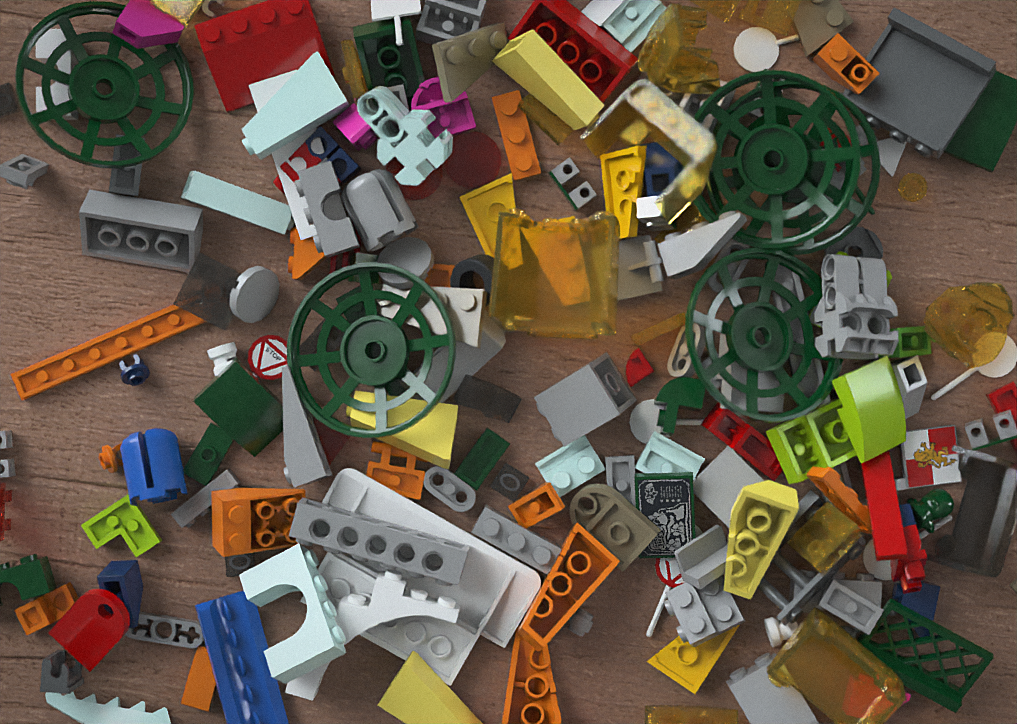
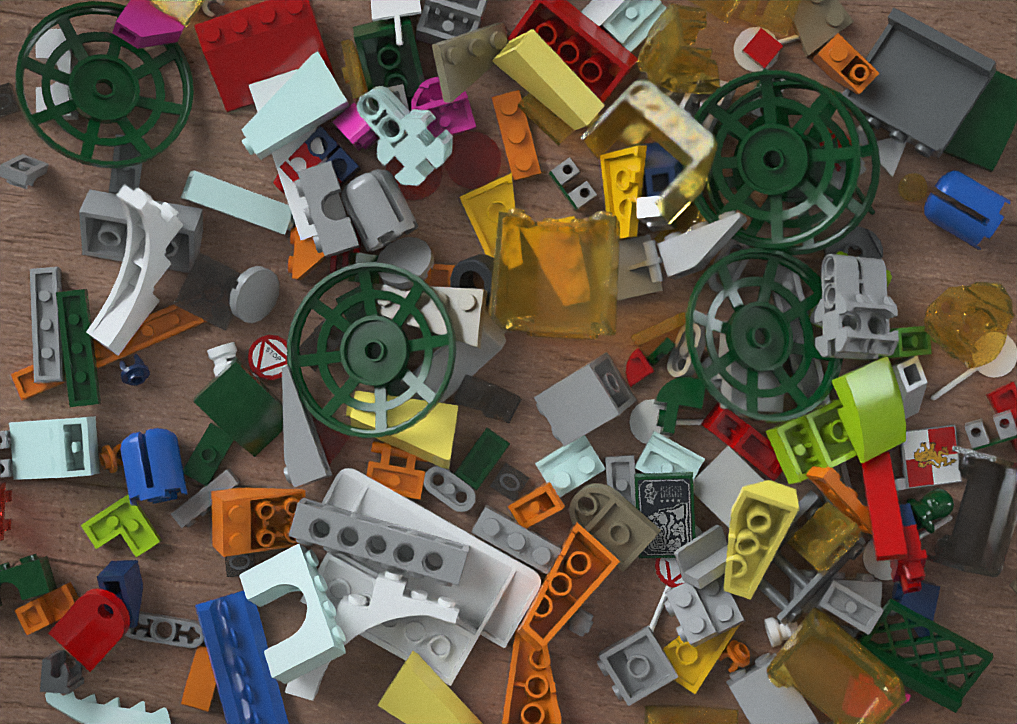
none -> light aqua slope [9,416,100,480]
none -> light grey tile [30,267,66,384]
none -> dark green plate [56,289,101,407]
none -> white arch [87,185,183,356]
none -> light grey plate [597,625,678,706]
none -> dark green tile [646,337,675,365]
none -> orange plate [718,640,750,672]
none -> red tile [742,28,783,70]
none -> blue cylinder [924,171,1011,250]

